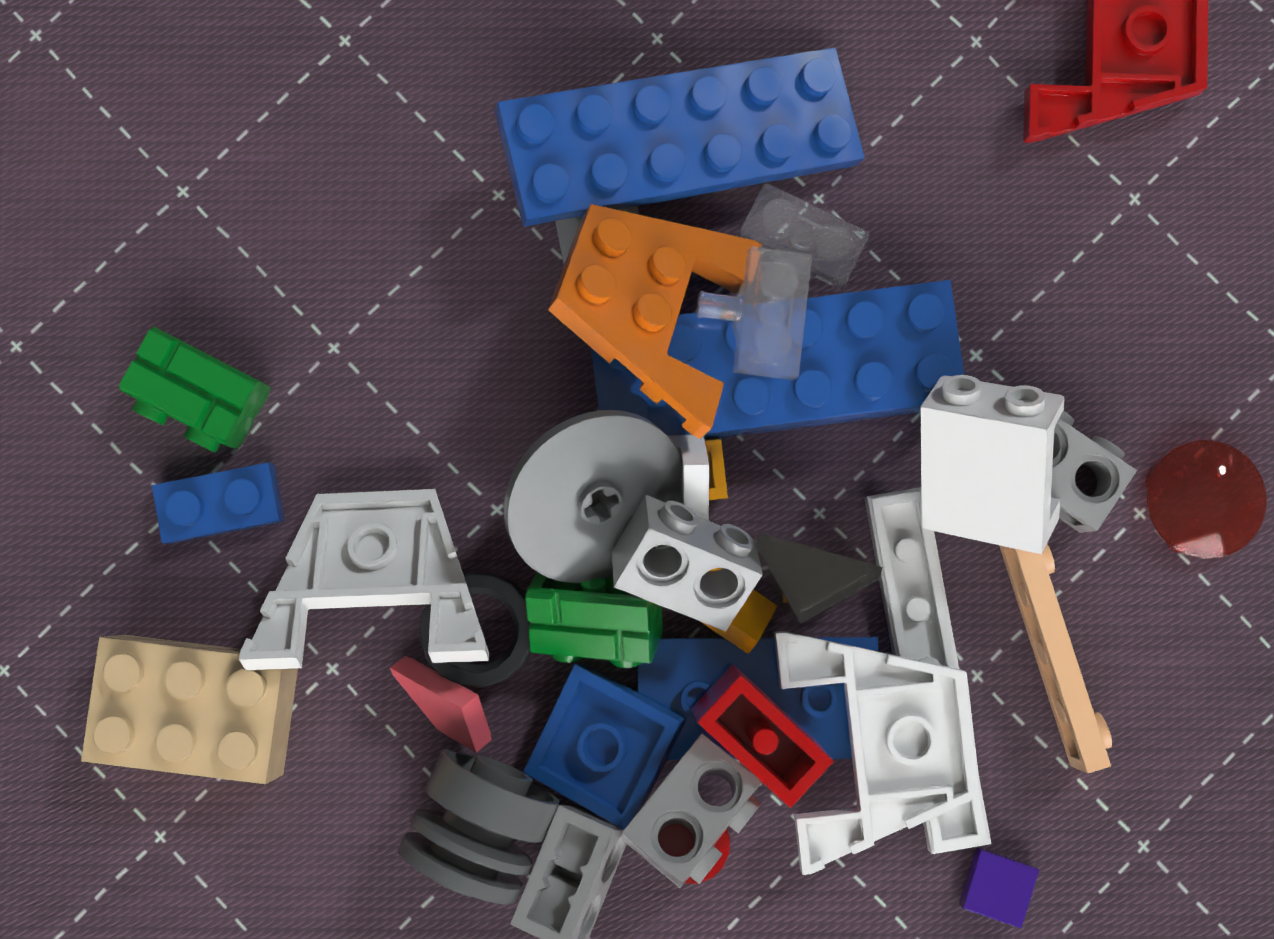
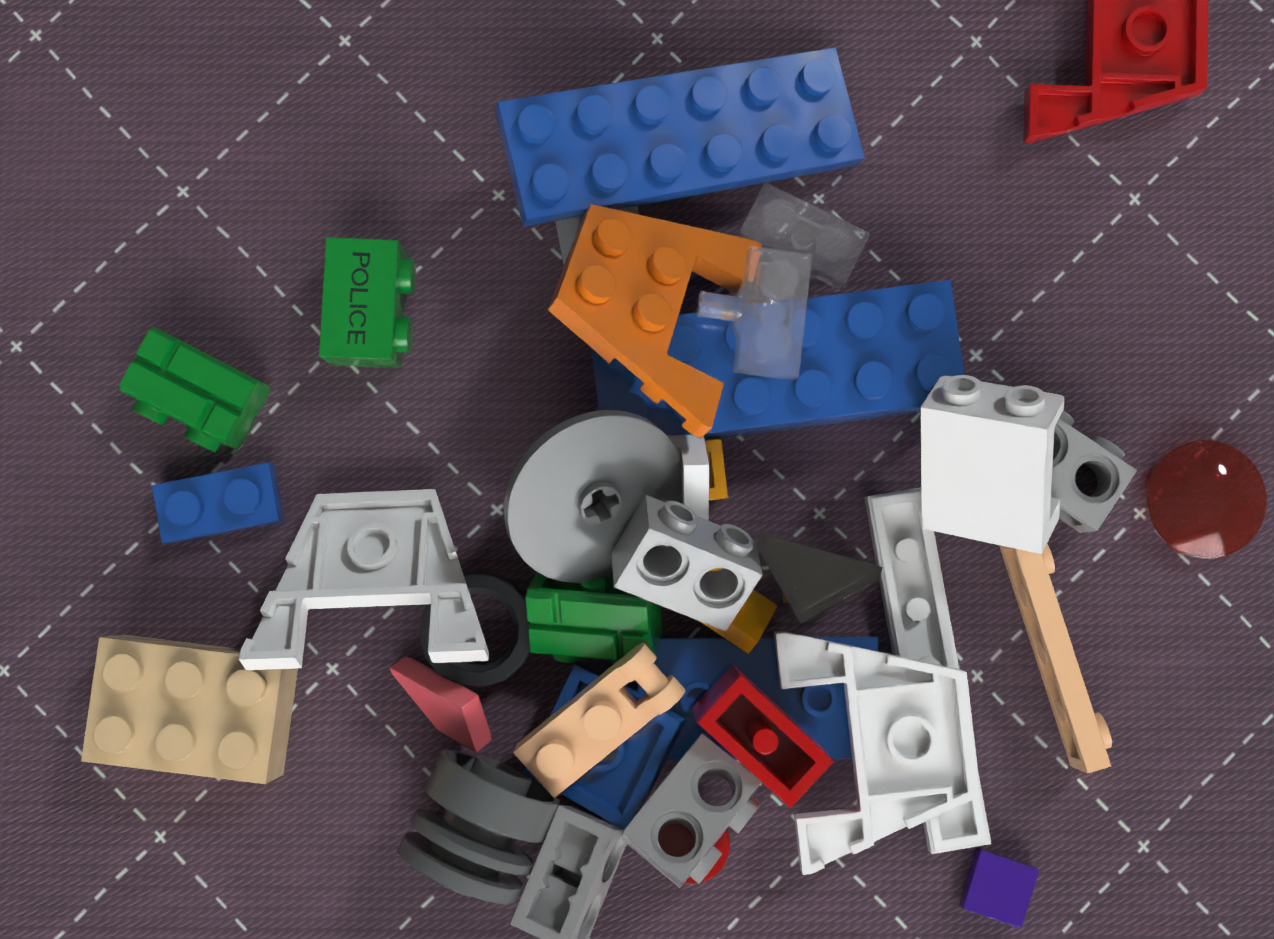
none -> green brick [319,237,416,368]
none -> light nougat plate [513,642,686,798]

